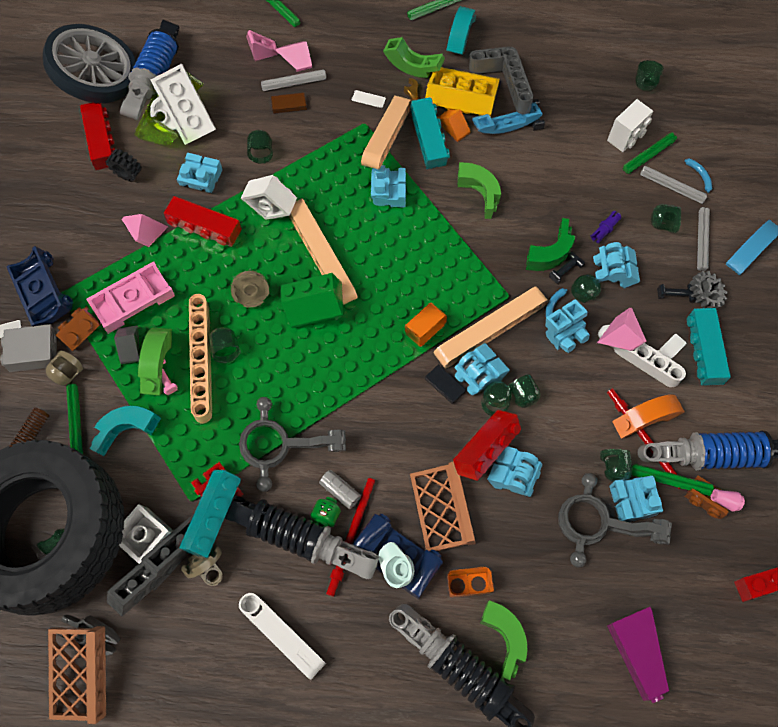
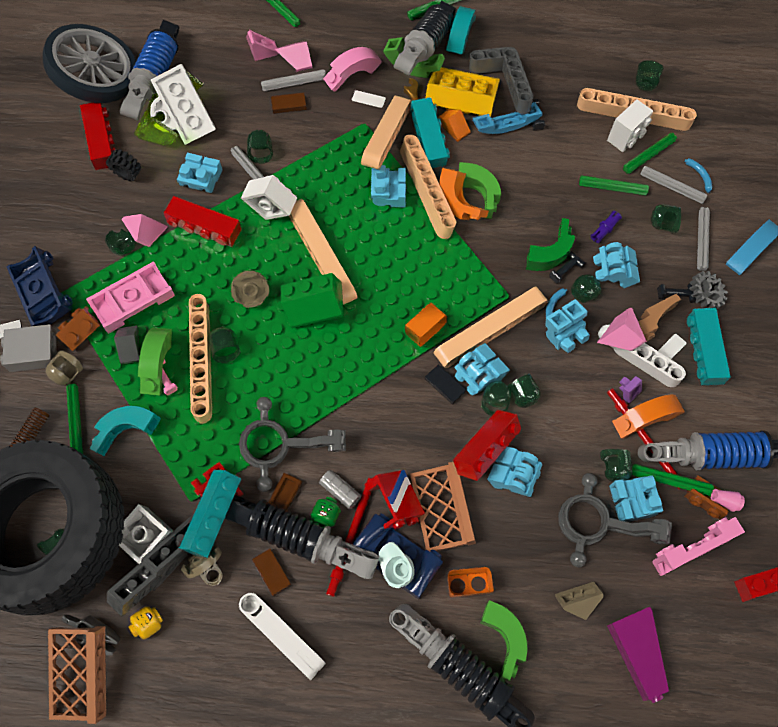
none -> clear green hair [105,229,136,255]
none -> yellow head [128,606,163,640]
none -> light grey axle [231,146,264,180]
none -> reddish brown tile [252,548,291,596]
none -> reddish brown tile [268,473,302,512]
none -> bright pink arch [324,47,382,92]
none -> red panel [364,470,425,529]
none -> piece [393,1,456,76]
none -> light nougat beam [400,135,456,239]
none -> orange arch [439,168,489,220]
none -> dark tan slope [555,582,603,620]
none -> light nougat beam [577,88,697,131]
none -> green axle [579,175,649,195]
none -> medium lavender tile [619,376,642,403]
none -> medium nougat slope [638,293,681,341]
none -> bright pink piece [652,517,745,576]

